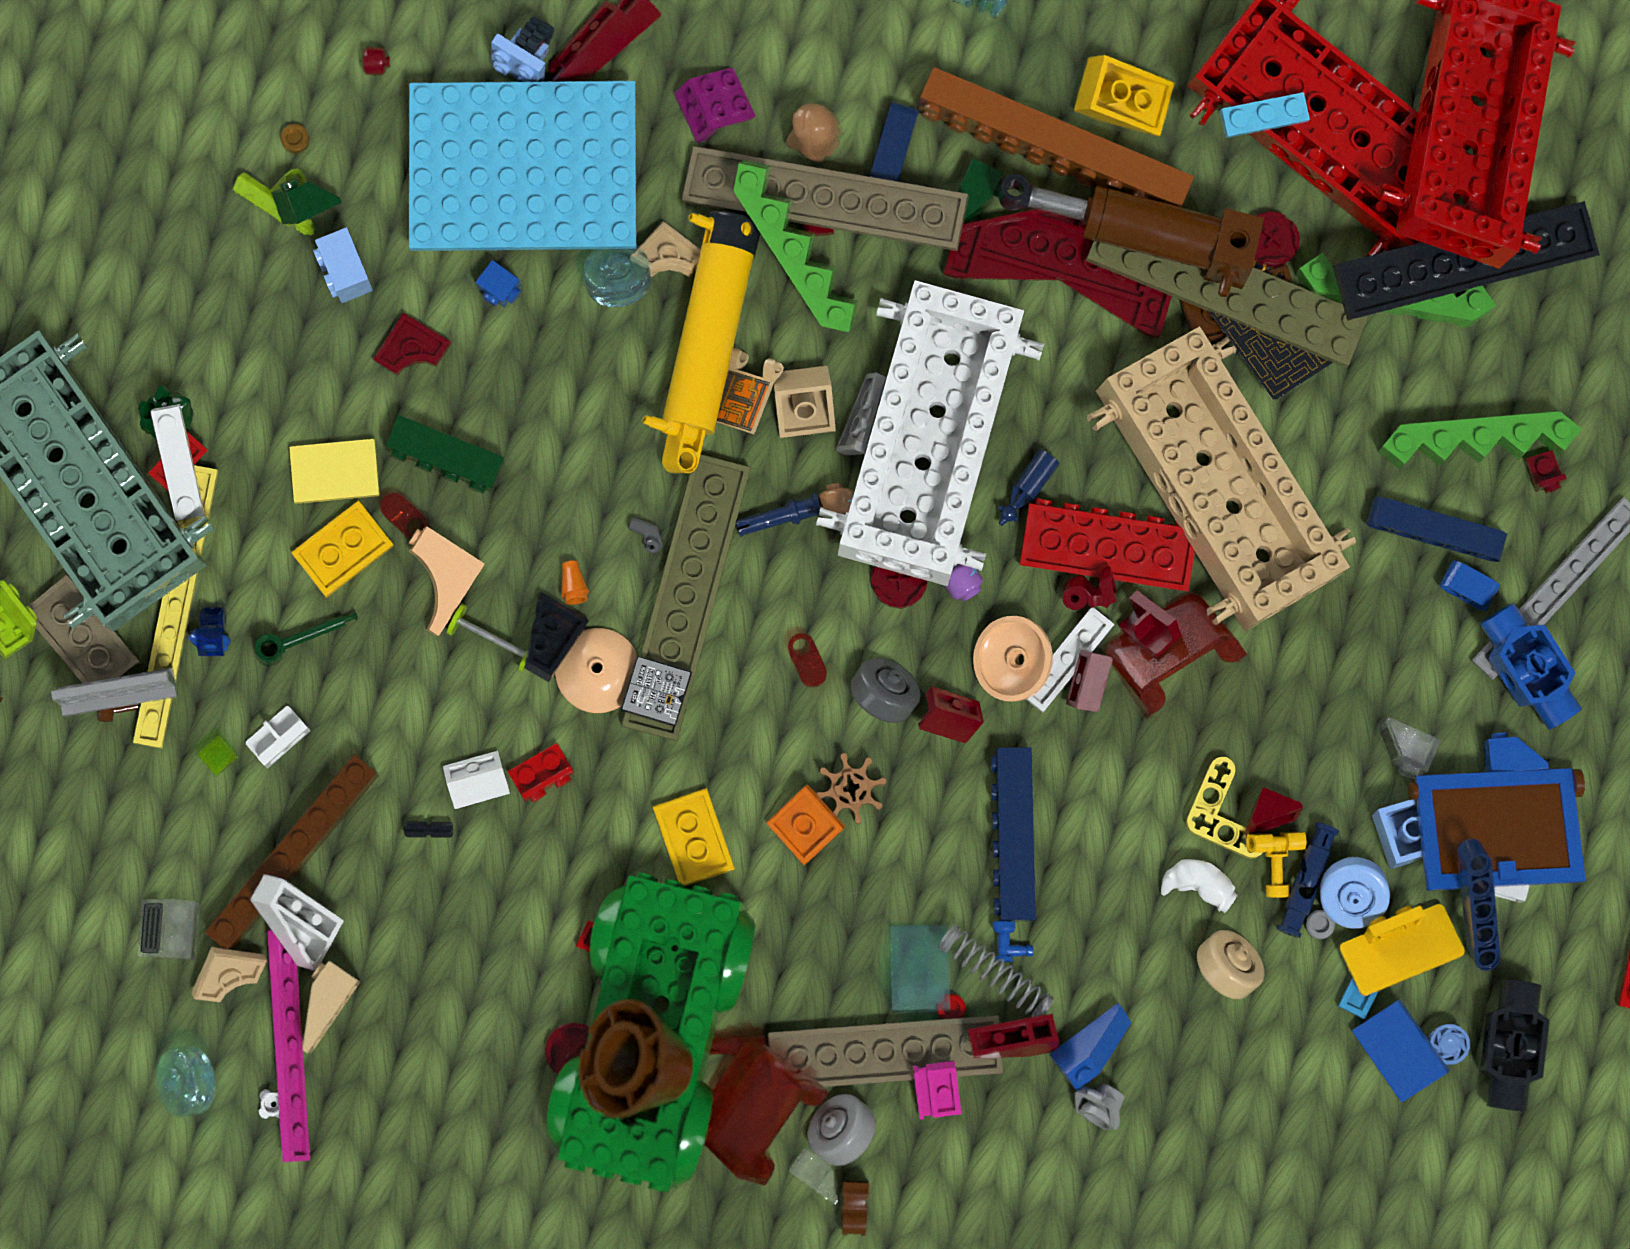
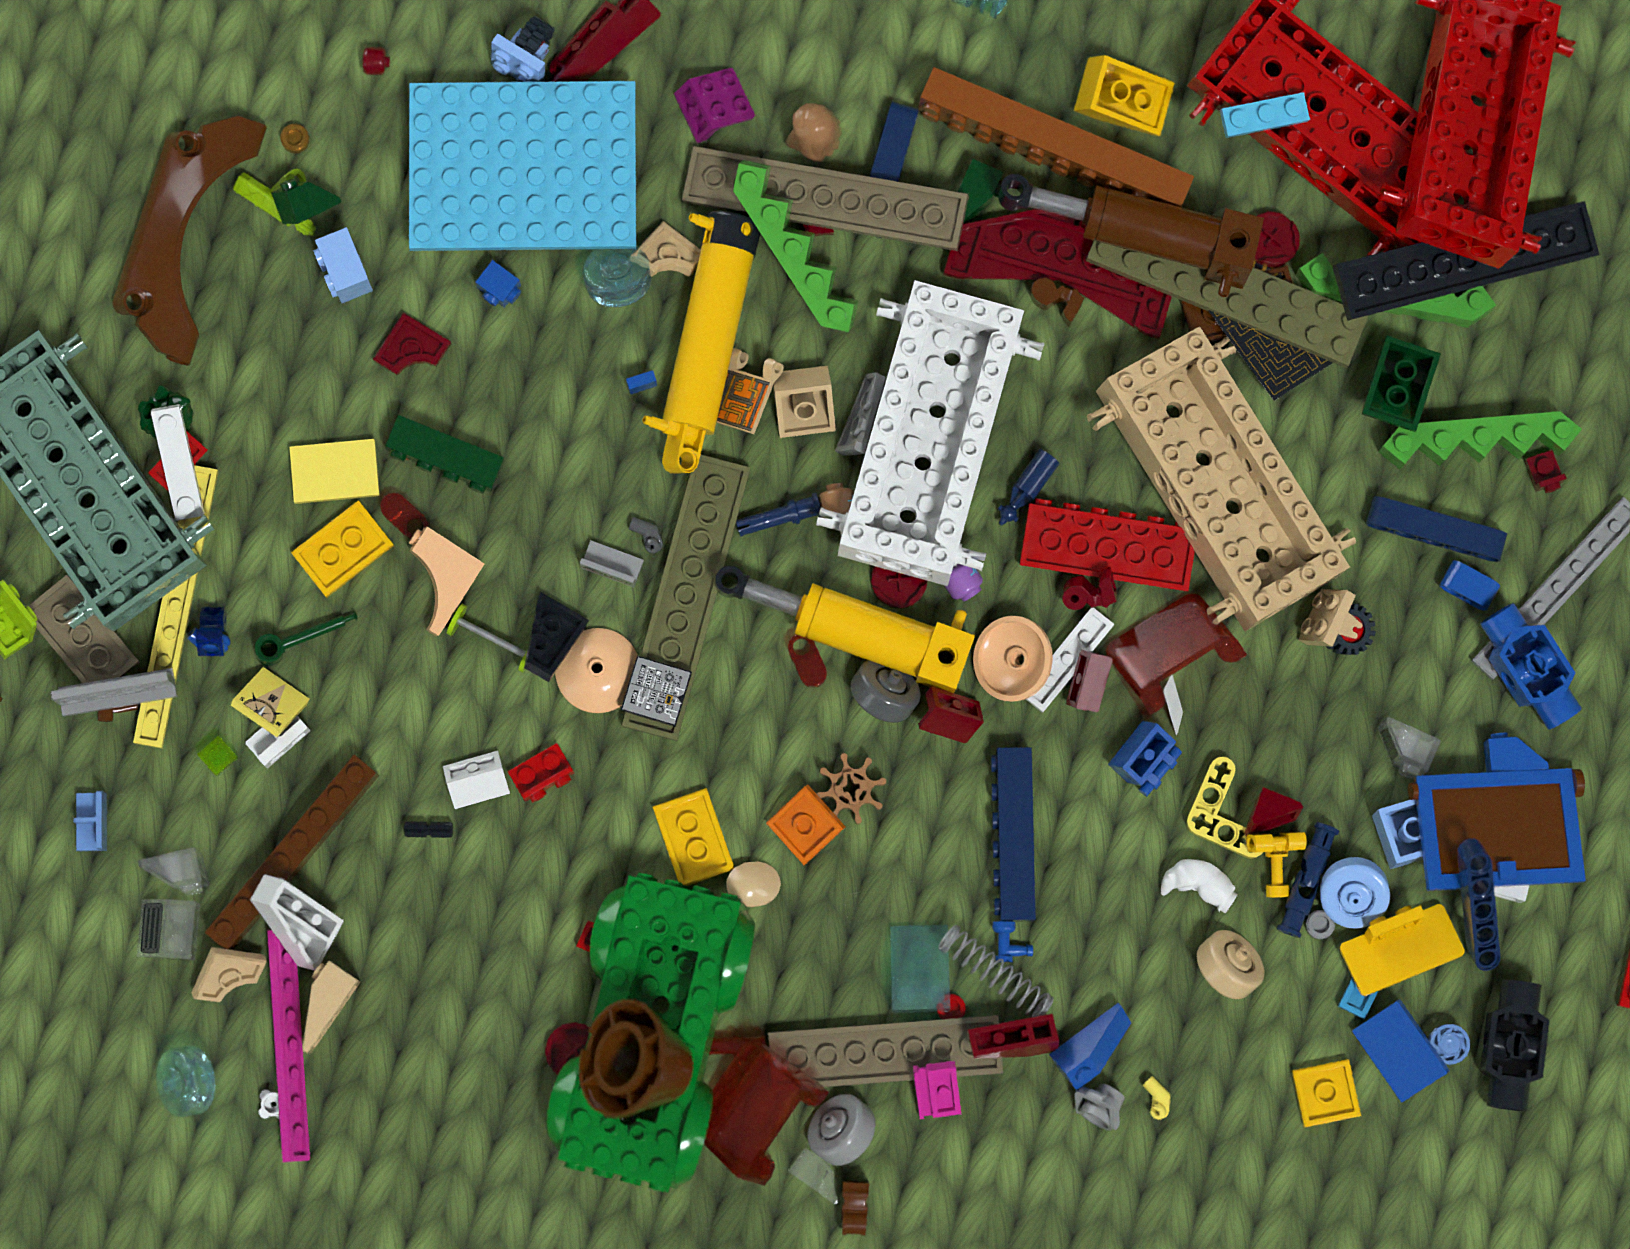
orange cone [561,561,589,605] -> none
dark red panel [1119,591,1182,657] -> none
none -> medium blue panel [74,791,107,852]
none -> reddish brown panel [112,116,267,366]
none -> clear slope [138,847,209,895]
none -> light yellow tile [231,667,310,738]
none -> light grey panel [580,541,644,588]
none -> blue tile [626,370,657,395]
none -> yellow piece [715,566,975,693]
none -> tan hat [726,861,781,907]
none -> reddish brown leg [1030,278,1084,327]
none -> blue brick [1108,721,1182,797]
none -> light yellow arm [1142,1076,1171,1120]
none -> white sticker [1163,674,1183,735]
none -> yellow tile [1292,1059,1361,1128]
none -> tan plate [1298,589,1376,655]
none -> dark green slope [1361,336,1441,432]

